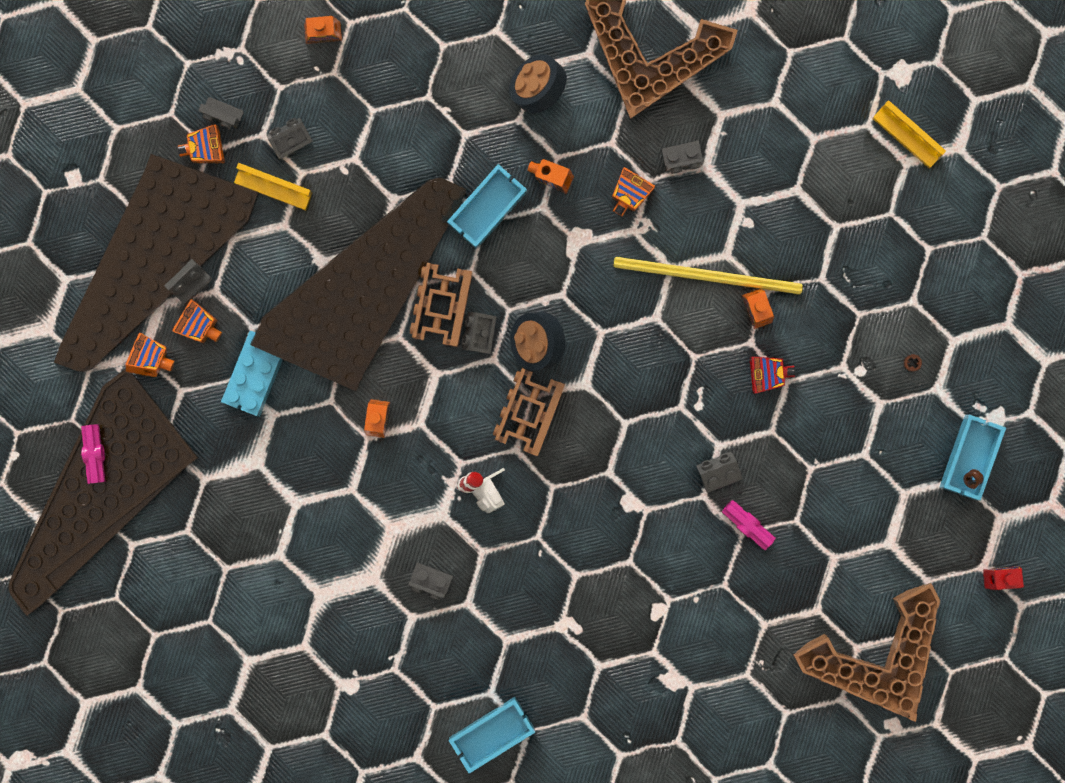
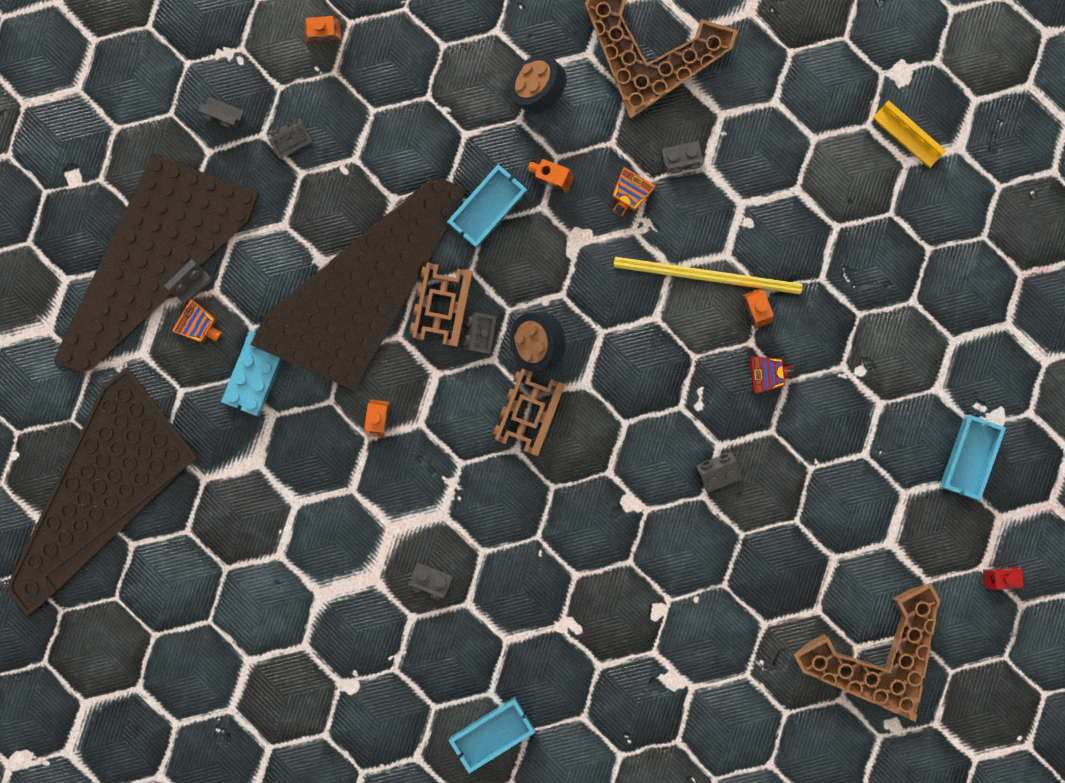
dark pink piece [81,424,105,484] -> none
orange torso [125,333,175,377] -> none
torso [178,124,225,164] -> none
yellow fence [234,163,313,211] -> none
white piece [457,468,505,513] -> none
dark pink piece [722,500,776,550] -> none
reddish brown bush [904,354,922,372] -> none
reddish brown bush [963,469,984,489] -> none

